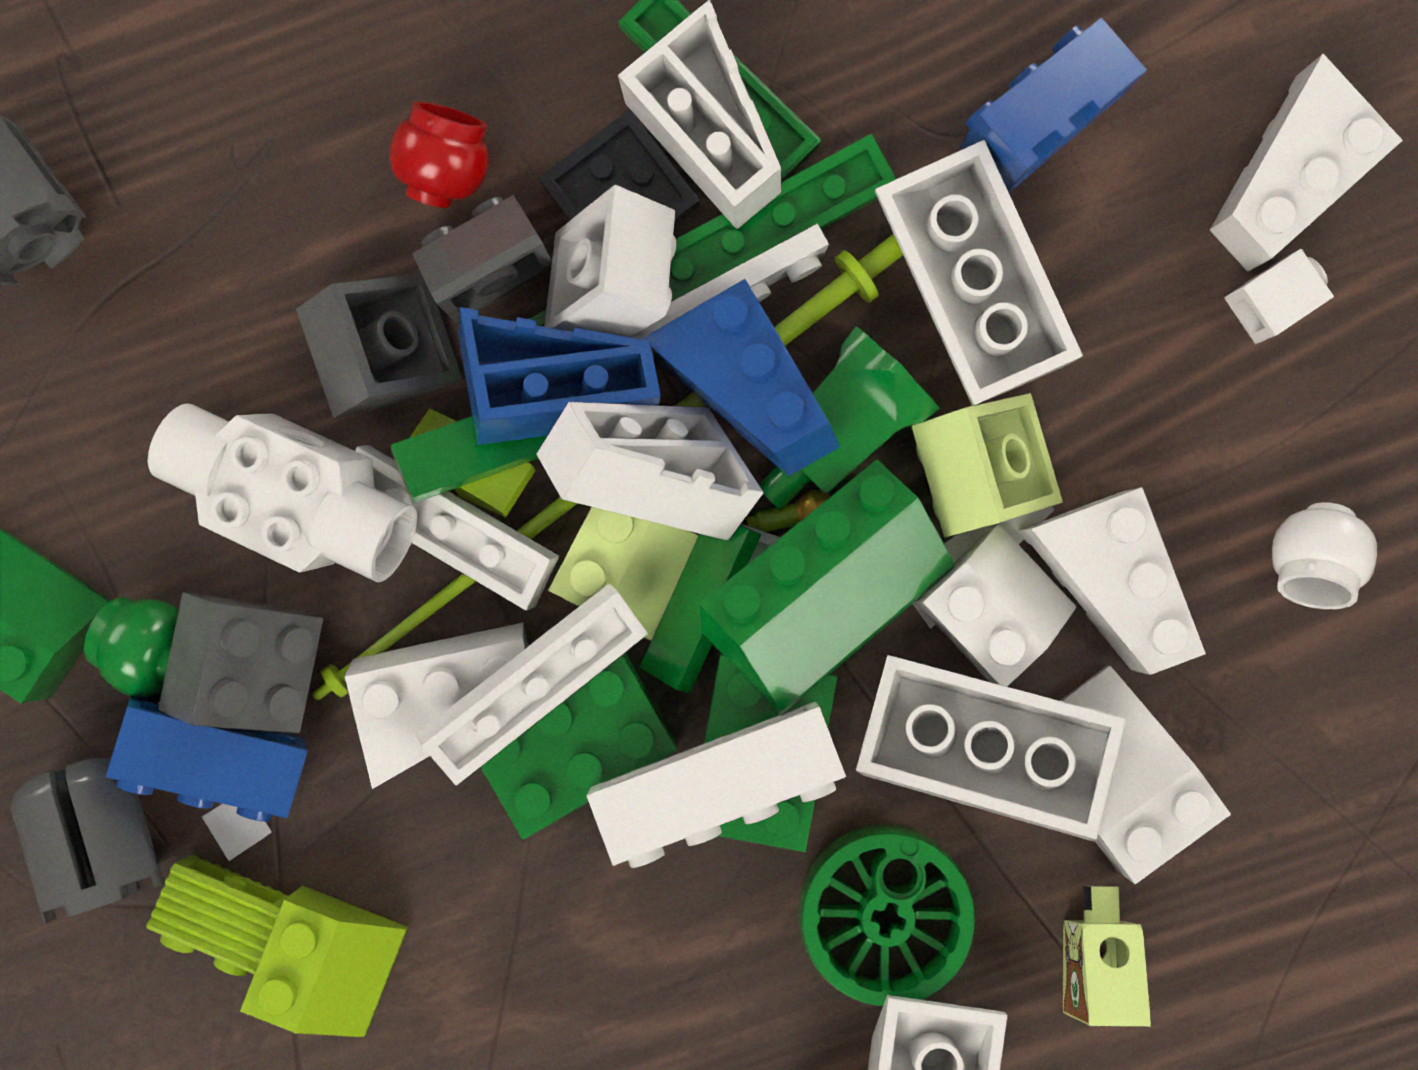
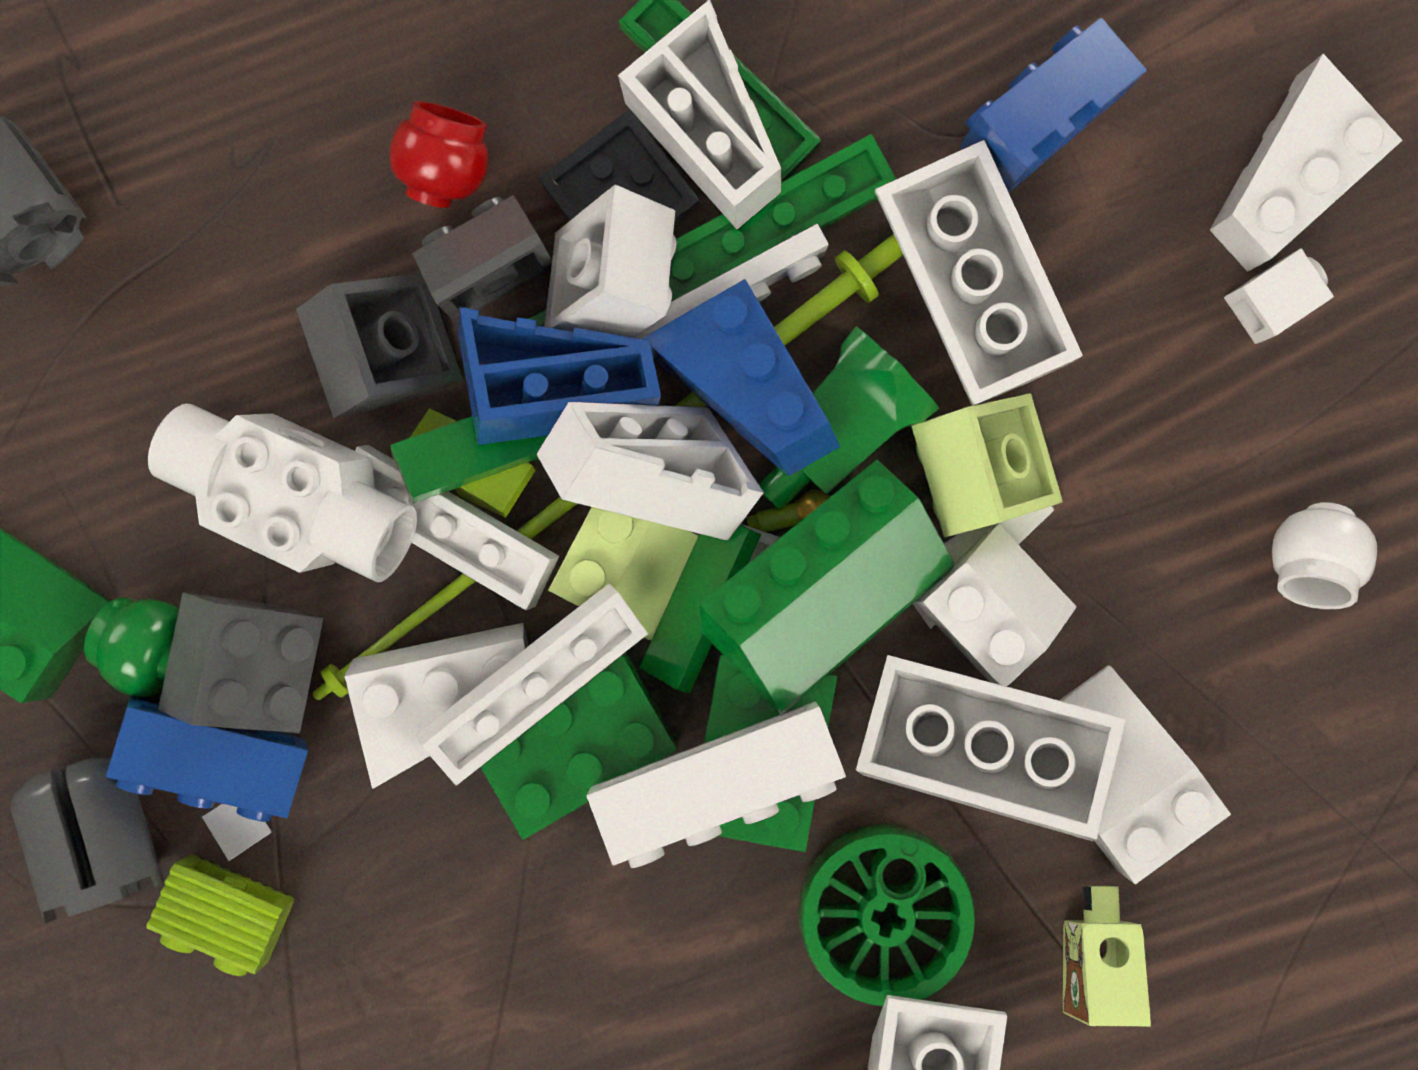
lime slope [240,885,408,1037] -> none
white wedge [1018,487,1206,675] -> none

